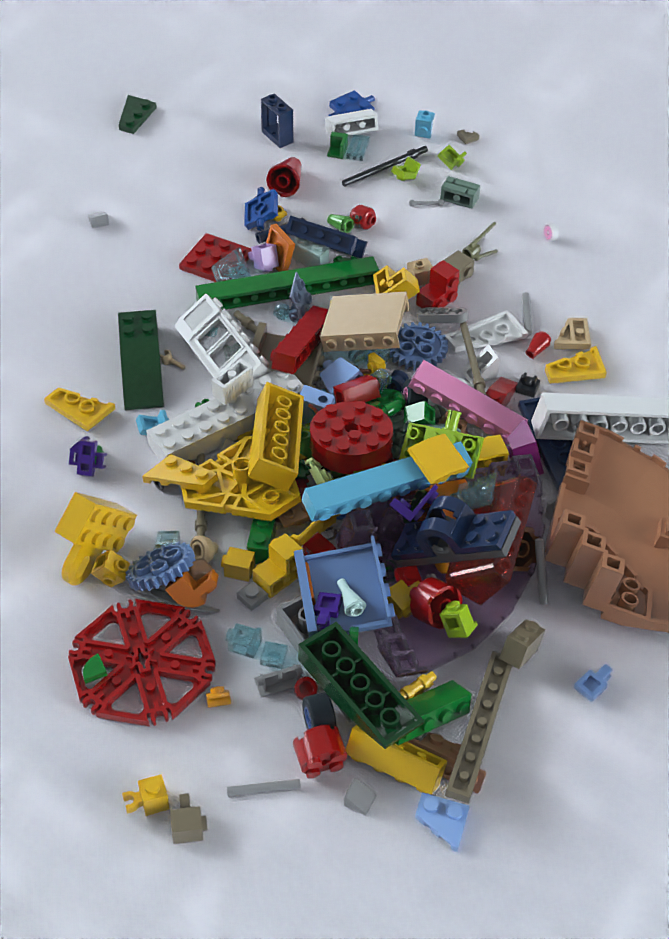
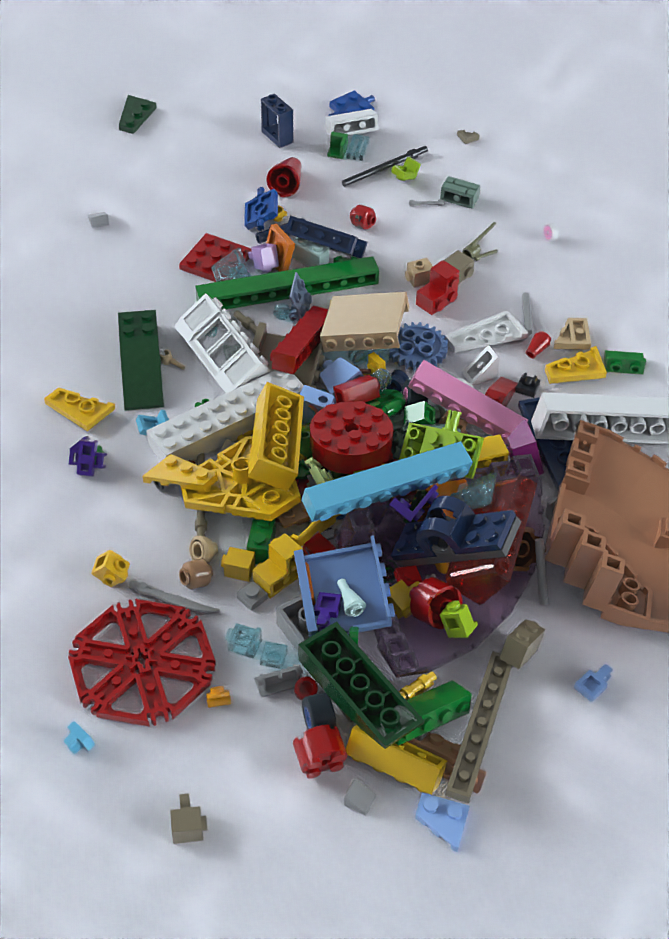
yellow brick [54,492,137,586] -> none
green tile [83,654,107,684] -> none
yellow brick [122,774,170,816] -> none
medium blue gear [125,541,195,592] -> none
clear light blue plate [155,531,180,548] -> none
orange brick [165,569,219,608] -> none
white brick [210,359,254,405] -> none
light grey bar [227,779,301,797] -> none
bright green cone [327,214,354,233] -> none
yellow brick [373,265,420,299] -> none
yellow slope [407,434,469,484] -> none
medium azure bracket [414,110,435,138] -> none
light grey beam [416,307,469,323] -> none
lime bracket [437,145,467,170] -> none
dark tan bar [460,322,487,396] -> none
none -> medium azure tile [63,721,96,754]
none -> green bracket [604,350,646,374]

